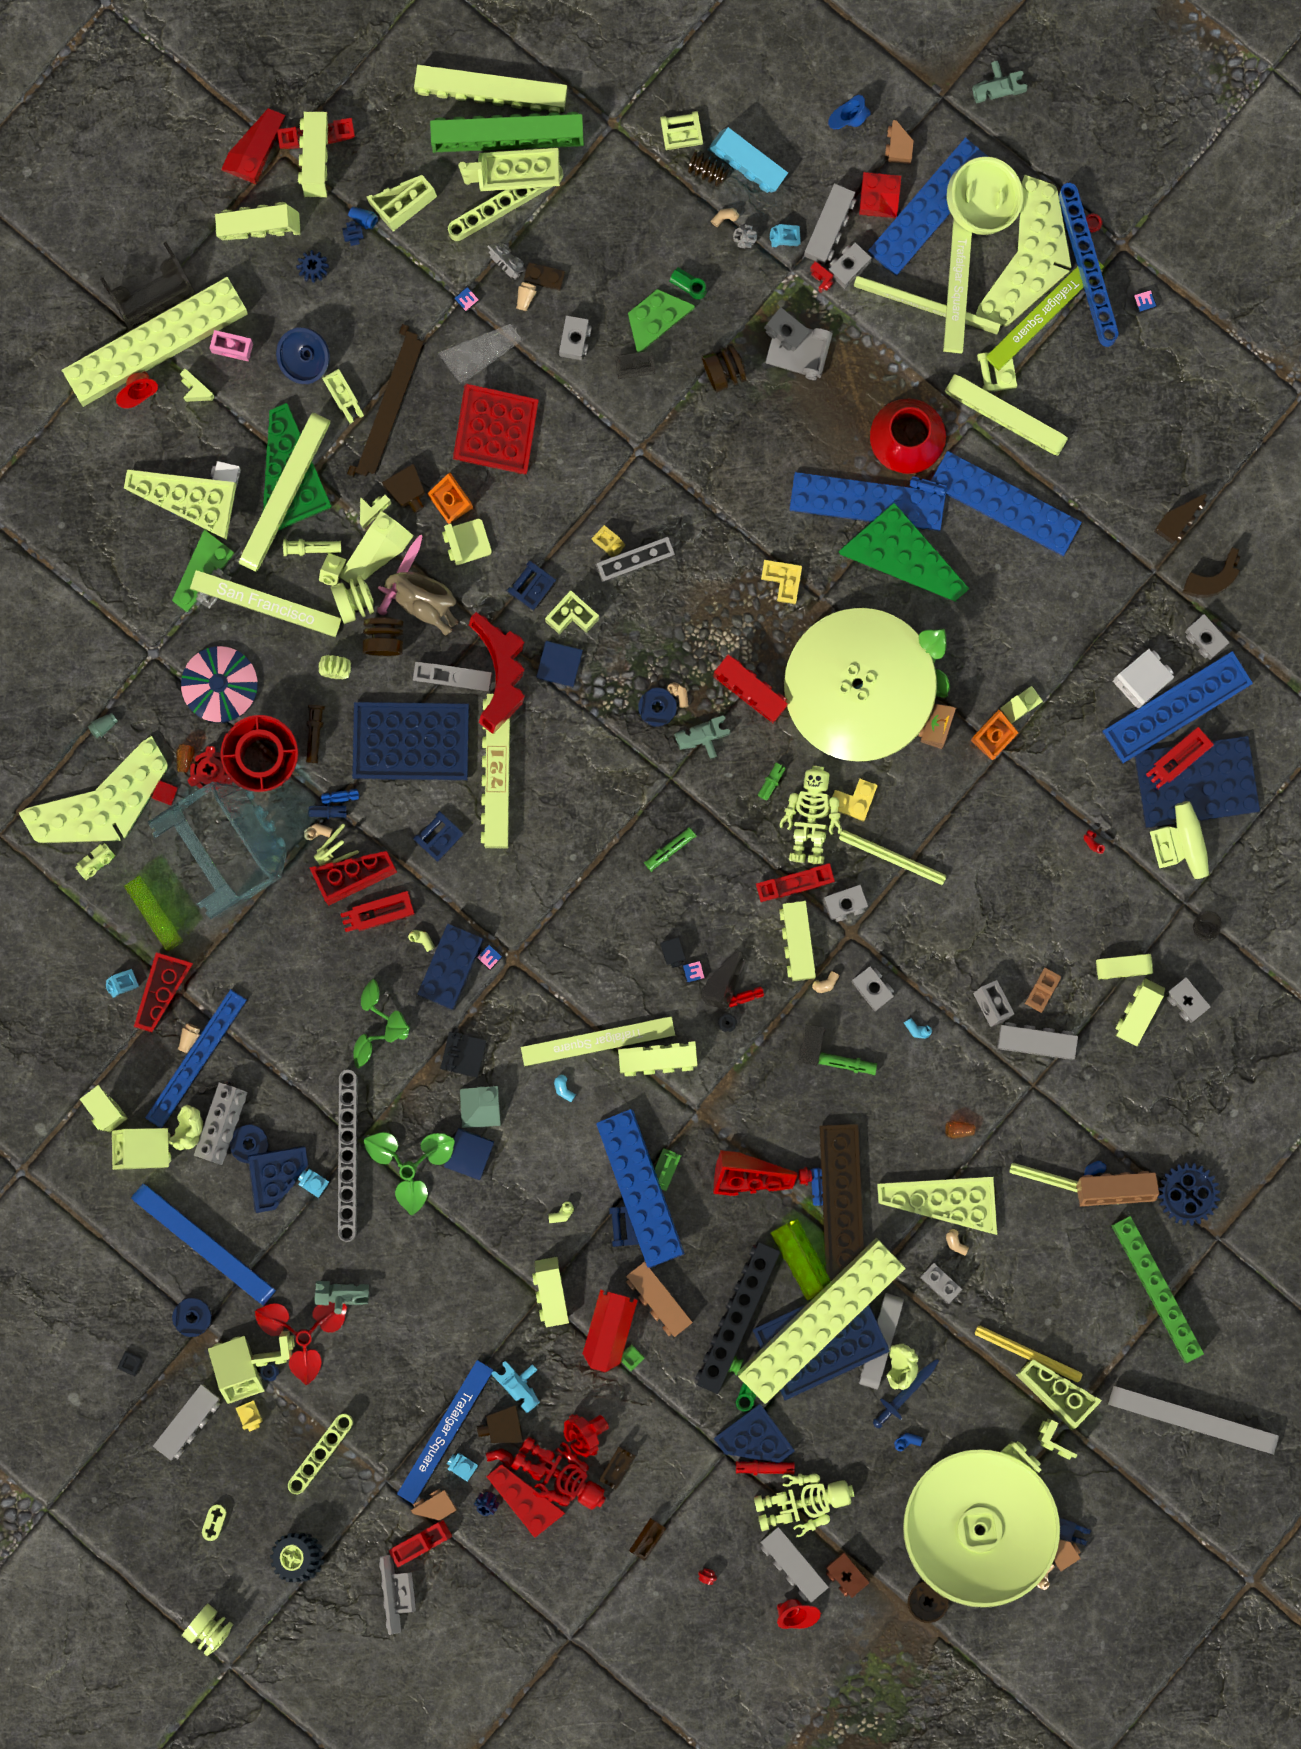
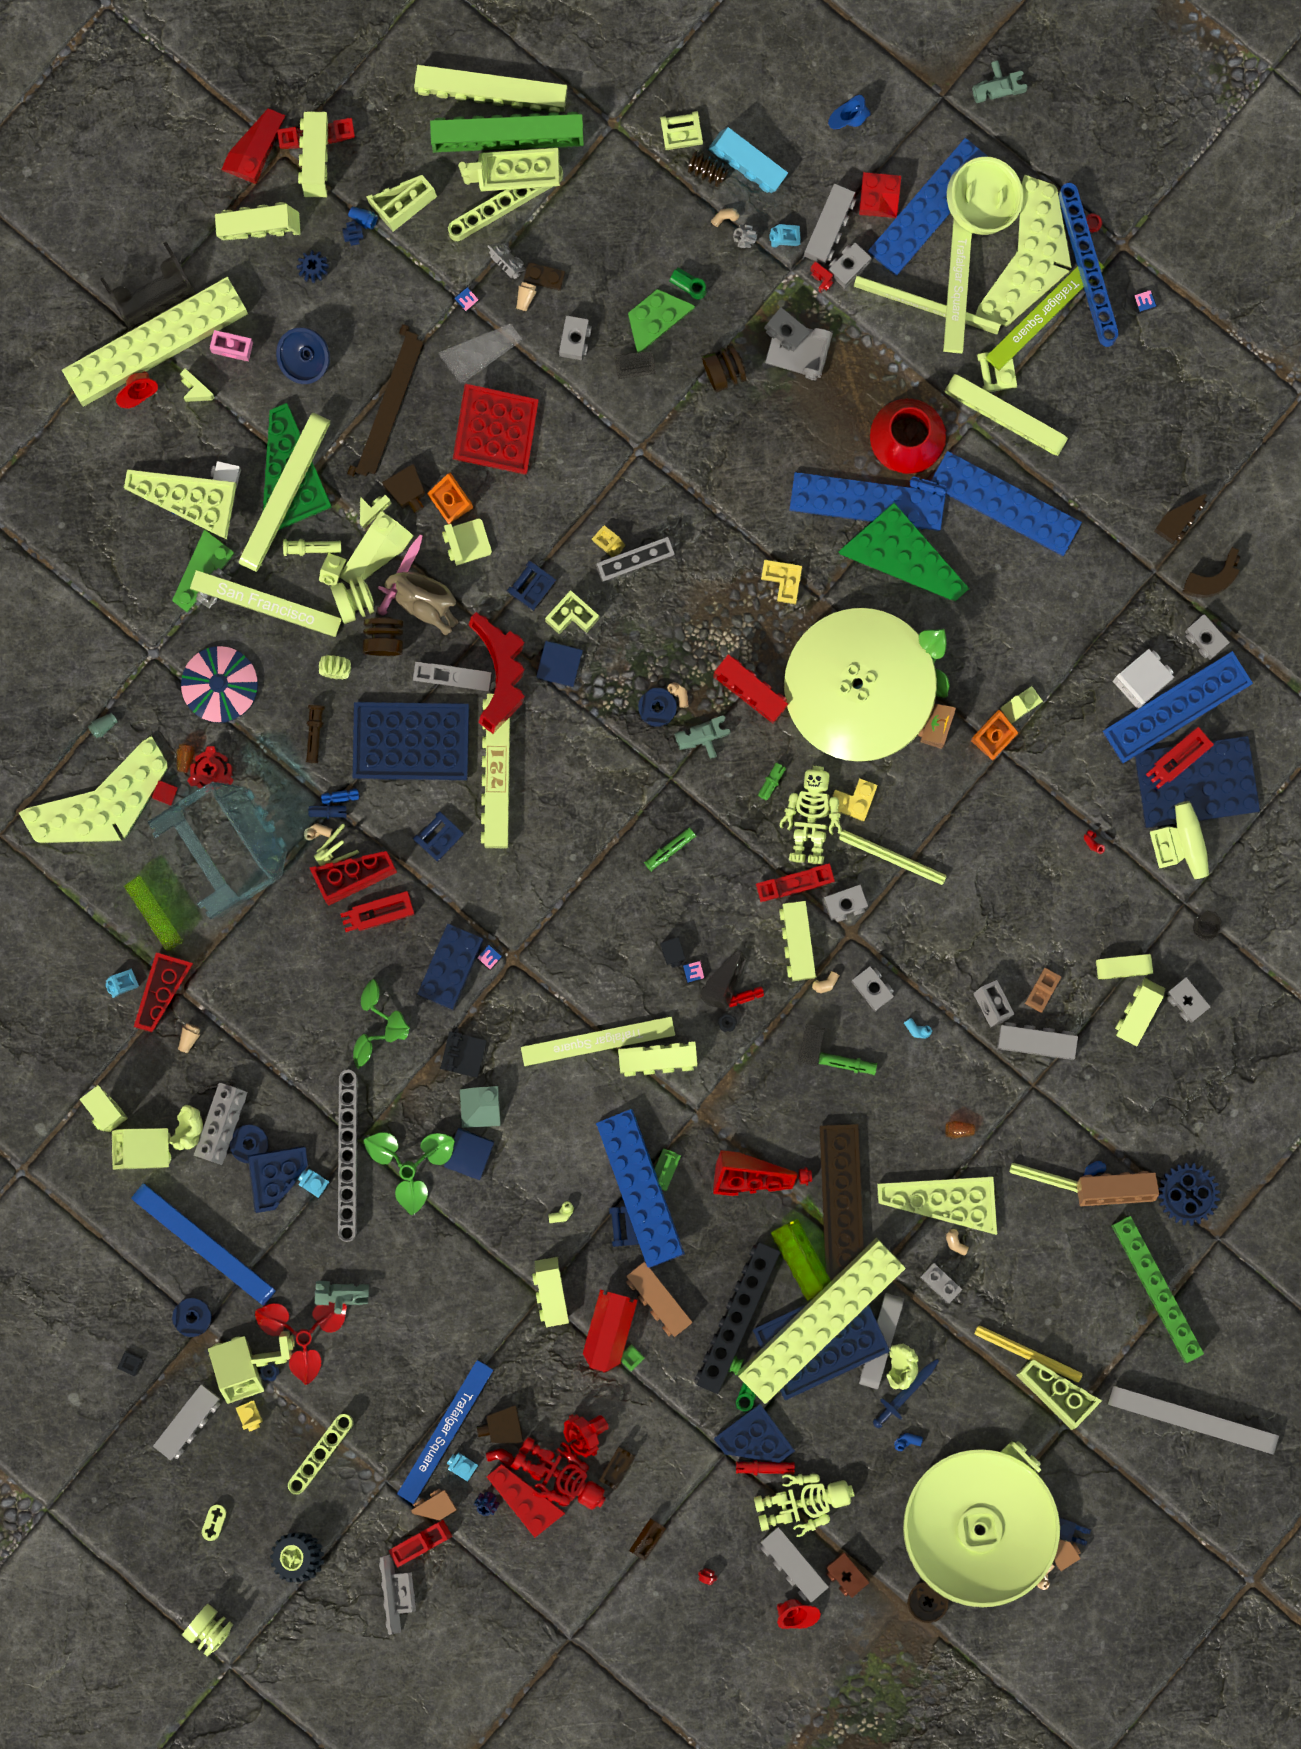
yellowish green hinge [75,843,115,880] -> none
blue tile [145,989,247,1128] -> none
red cone [221,715,298,792] -> none
yellowish green hinge [322,369,364,423] -> none
yellowish green arm [408,930,435,952] -> none
medium azure piece [491,1361,540,1413] -> none
medium azure arm [554,1075,576,1102] -> none
blue axle [811,1168,823,1206] -> none
medium nougat slope [885,120,914,164] -> none
yellowish green bracket [1037,1419,1077,1460] -> none

